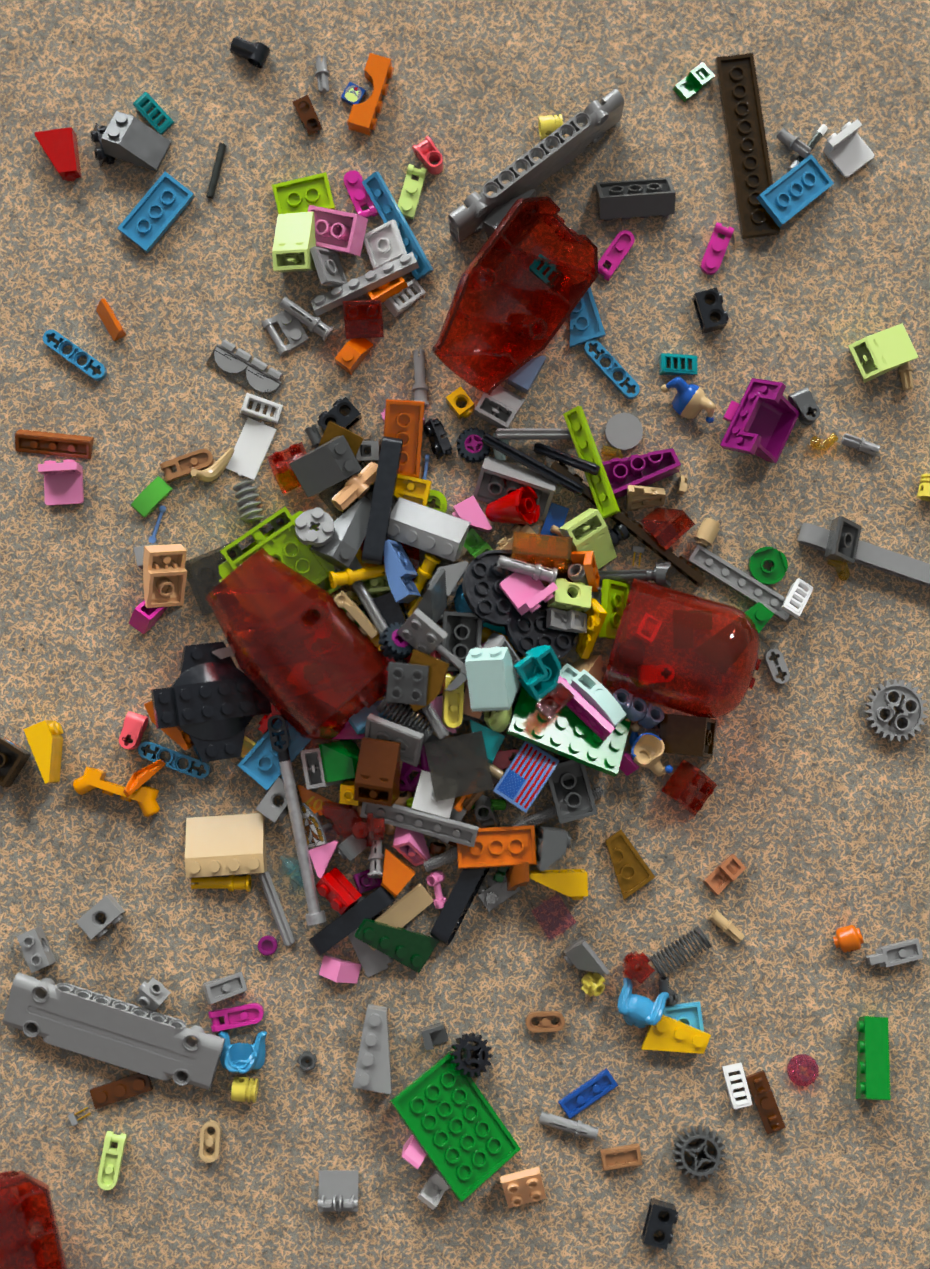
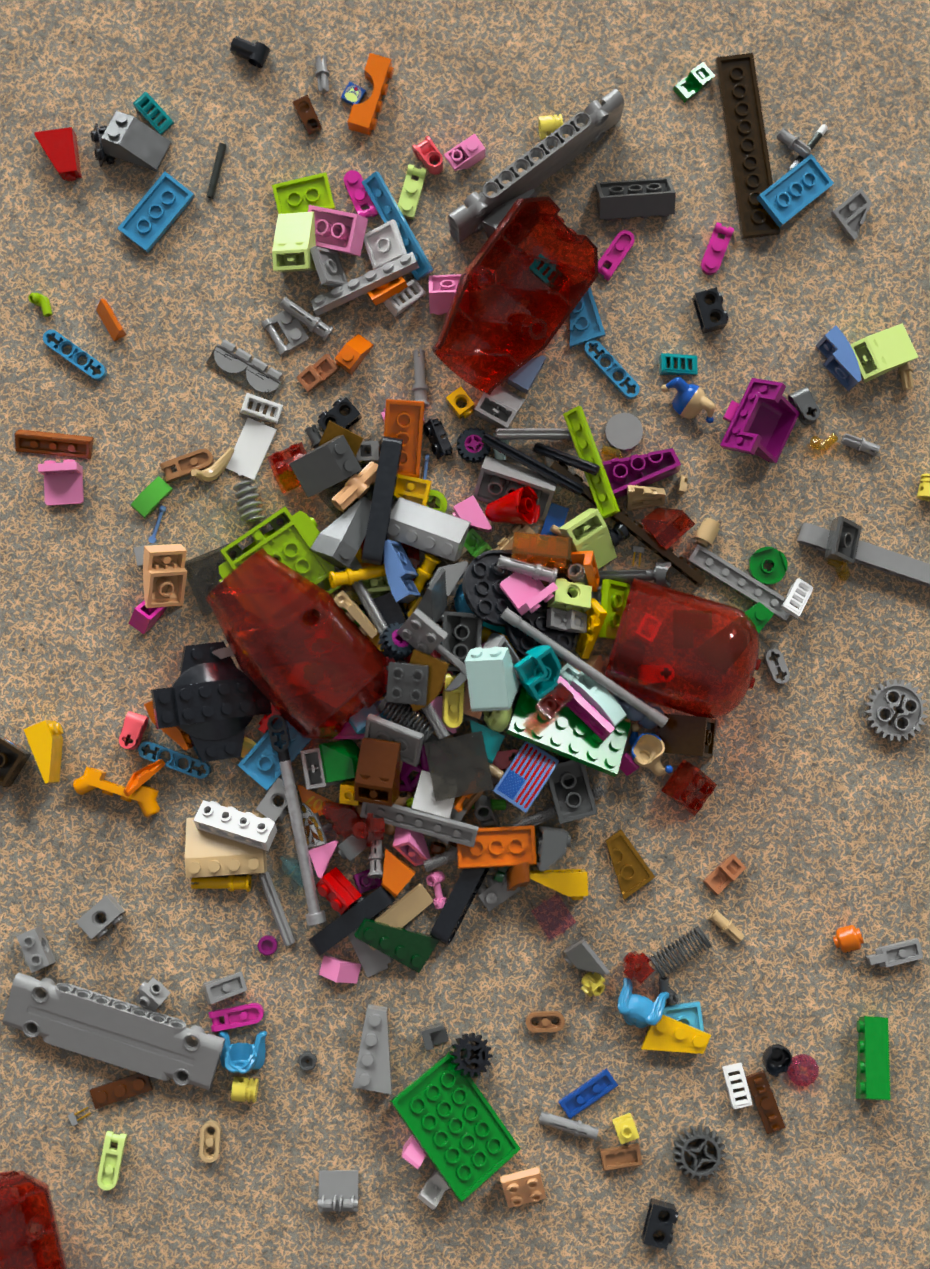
light grey plate [295,508,334,547] -> none
clear red slope [343,299,384,339] -> none
white bracket [823,119,874,178] -> none
none -> lime arm [28,292,53,317]
none -> white brick [193,800,277,851]
none -> nougat slope [296,353,340,392]
none -> bright pink slope [429,274,468,315]
none -> bright pink slope [444,134,485,171]
none -> light grey piece [501,608,668,728]
none -> light yellow brick [612,1113,640,1145]
none -> black hair [762,1044,792,1077]
none -> medium blue slope [816,326,861,392]
none -> light grey wing [831,188,872,241]

